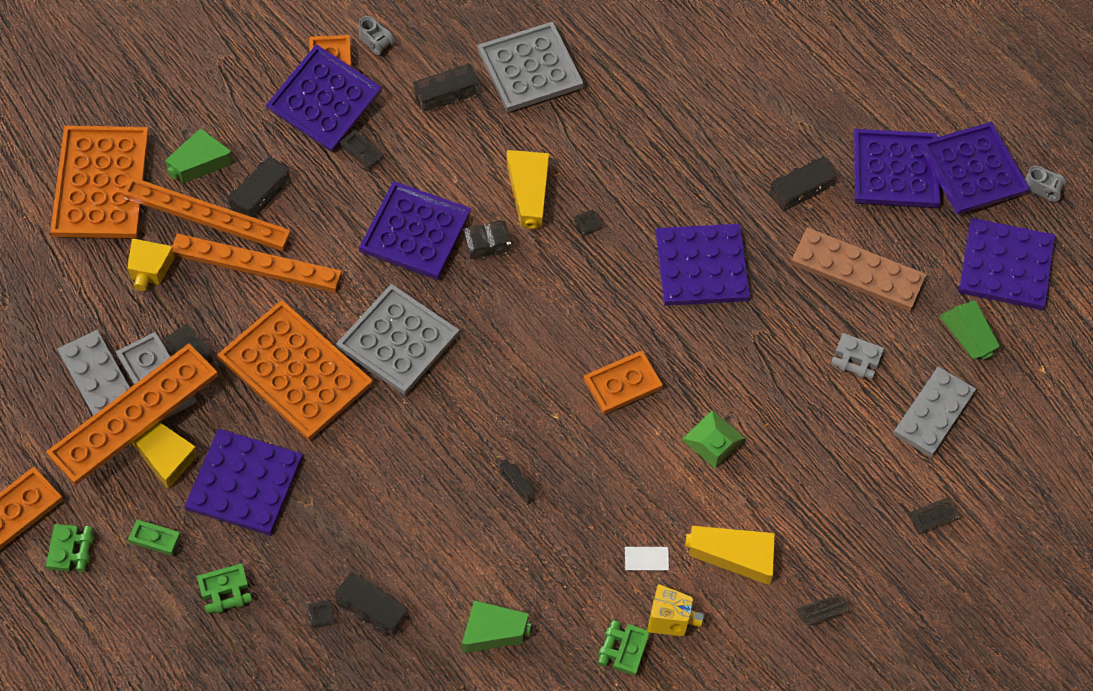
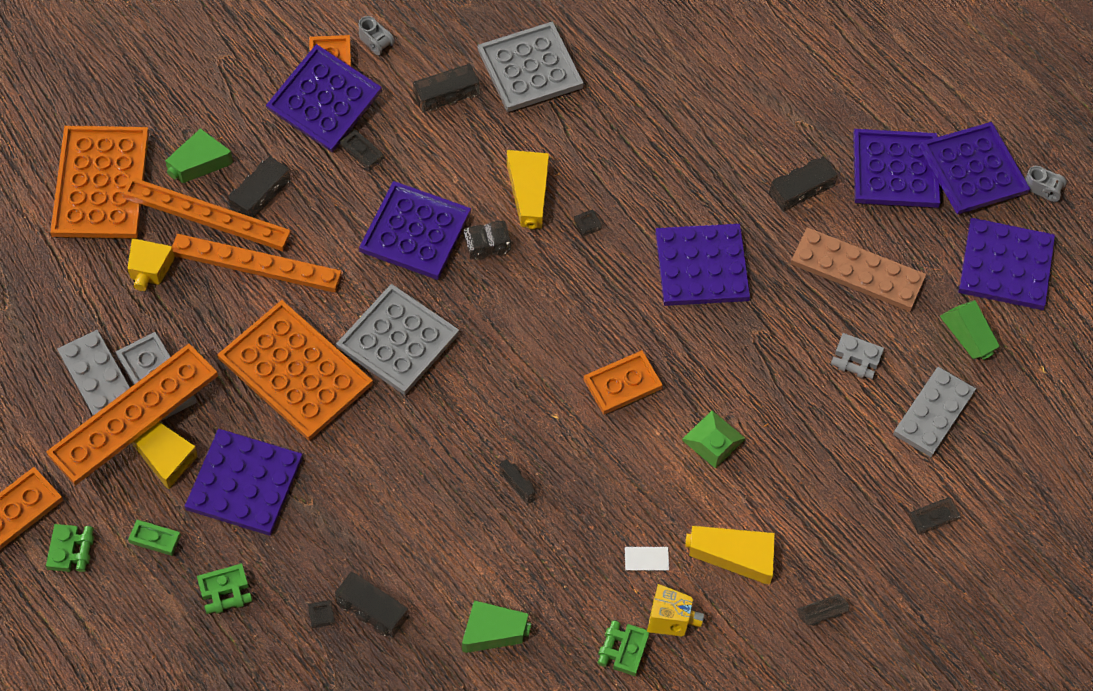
clear smoke brick [165,324,213,364] -> none

